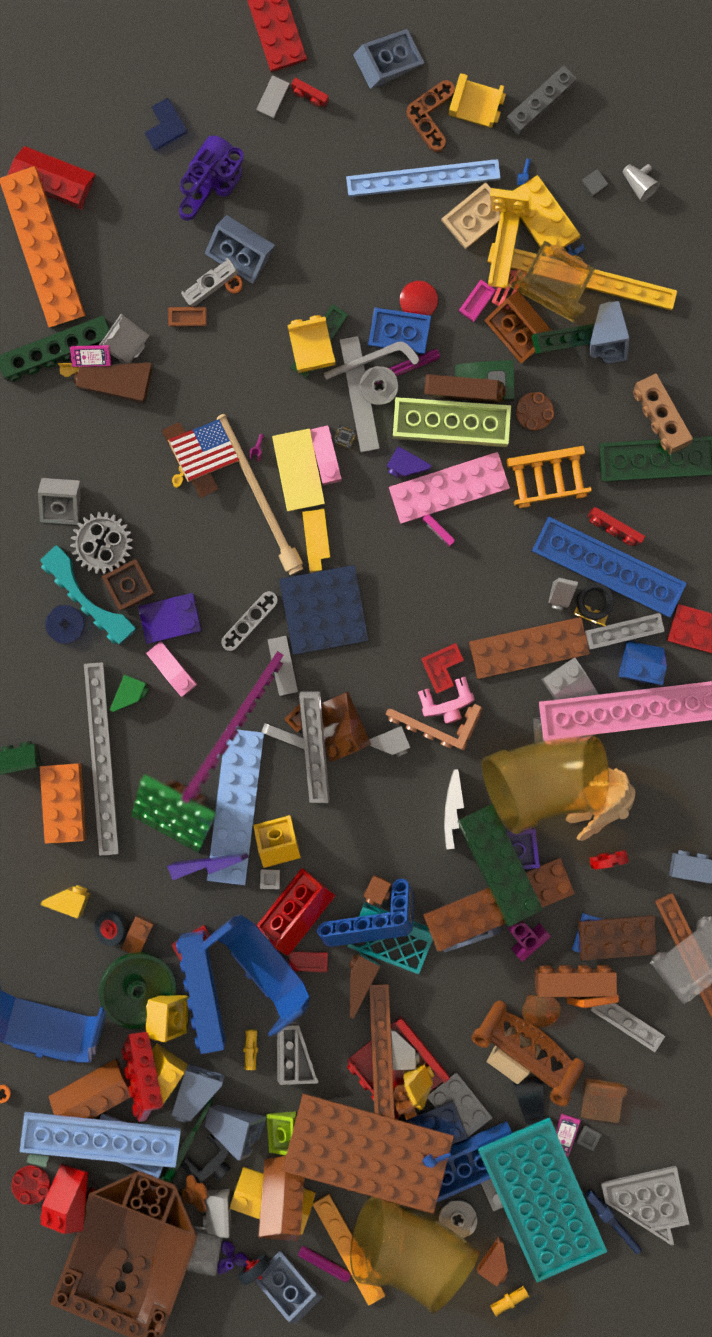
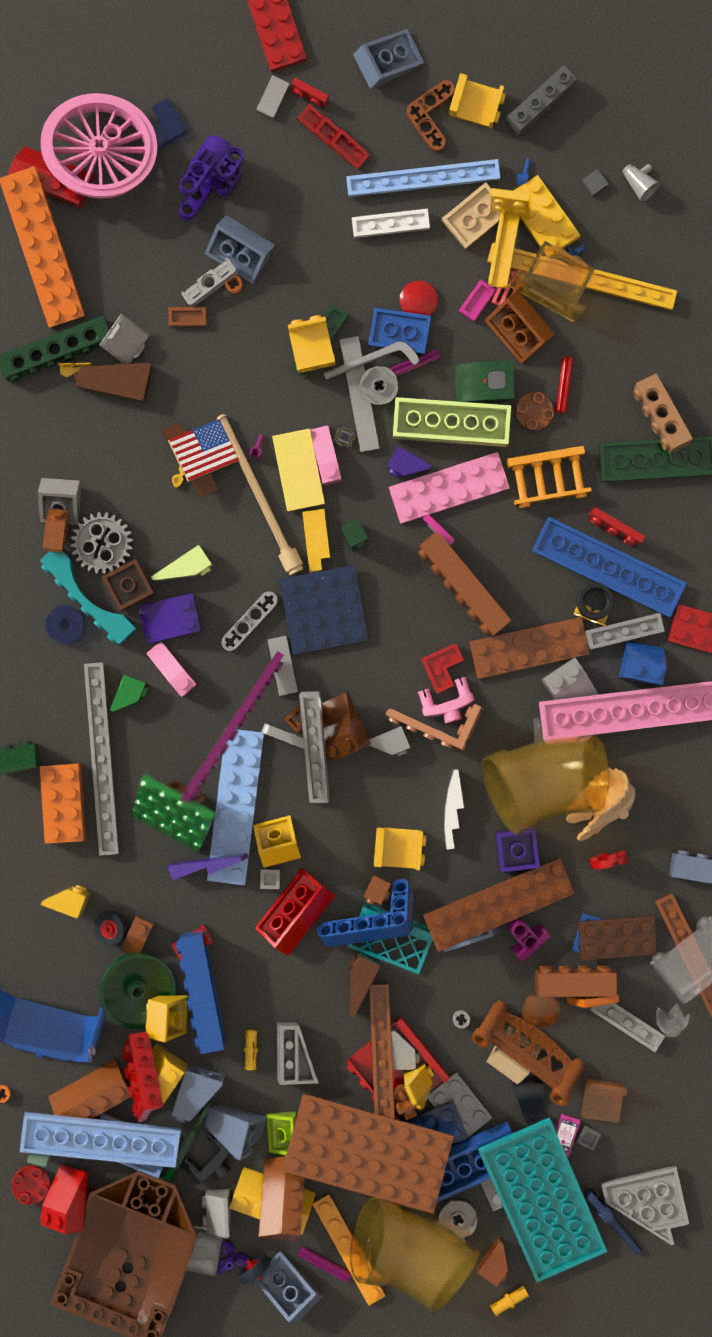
tile [70,345,111,367] -> none
dark orange plate [182,1175,208,1212] -> none
blue piece [199,914,311,1036] -> none
red tile [289,951,328,972] -> none
blue hand [422,1153,451,1167] -> none
reddish brown slope [424,375,506,402] -> none
dark green plate [457,804,543,927] -> none
dark green plate [531,324,594,354] -> none
light grey slope [548,578,578,611] -> none
sand blue slope [590,301,629,364] -> none
none -> bright pink piece [41,93,157,199]
none -> dark orange slope [43,509,69,553]
none -> yellowish green slope [151,545,213,581]
none -> red slope [297,104,370,169]
none -> dark green brick [340,518,368,551]
none -> white plate [352,209,430,238]
none -> yellow panel [374,827,426,870]
none -> dark orange brick [418,531,512,636]
none -> light grey bush [453,1010,470,1029]
none -> red axle [556,356,573,413]
none -> clear piece [656,1004,690,1037]

